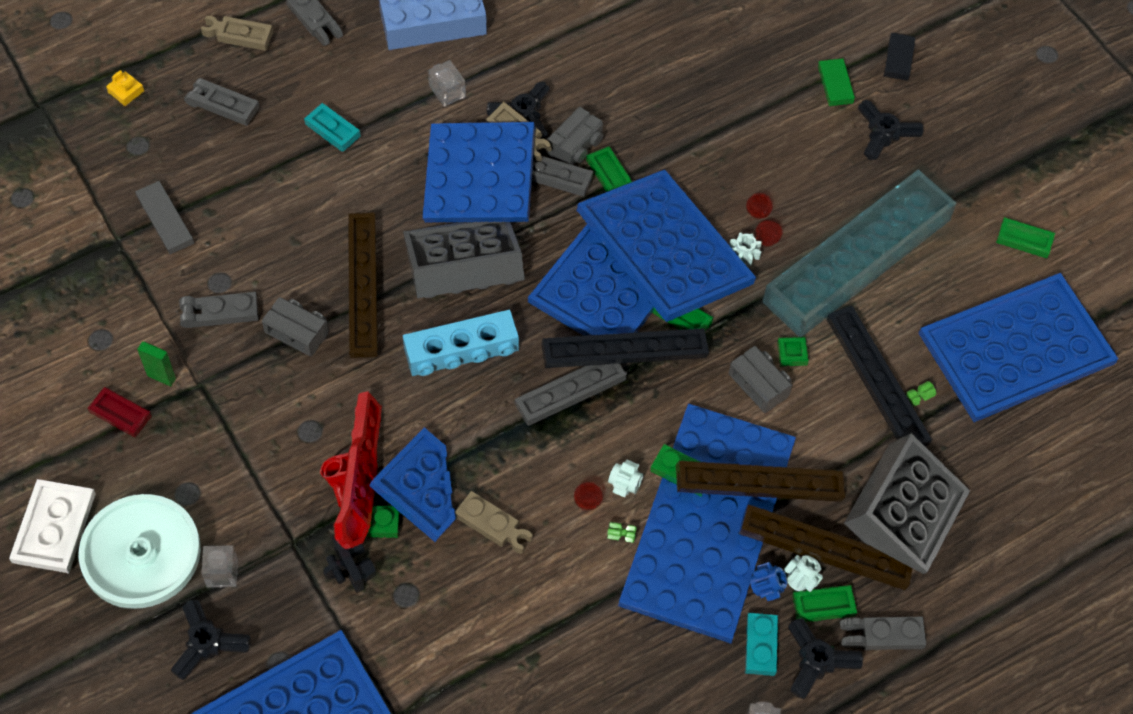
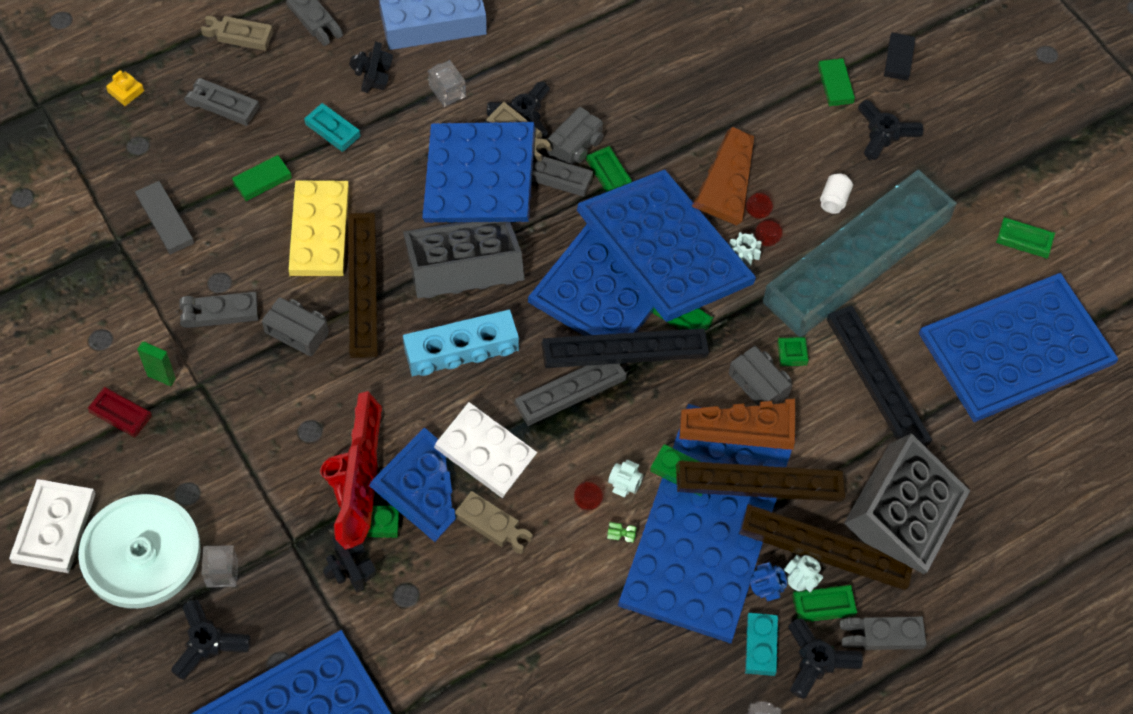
bright green piece [906,381,936,407] -> none
none -> green tile [232,155,292,201]
none -> light yellow plate [289,181,349,276]
none -> black hips [349,41,393,93]
none -> white plate [434,402,537,498]
none -> dark orange wing [679,399,795,450]
none -> dark orange wing [692,127,754,226]
none -> white brick [820,173,853,214]

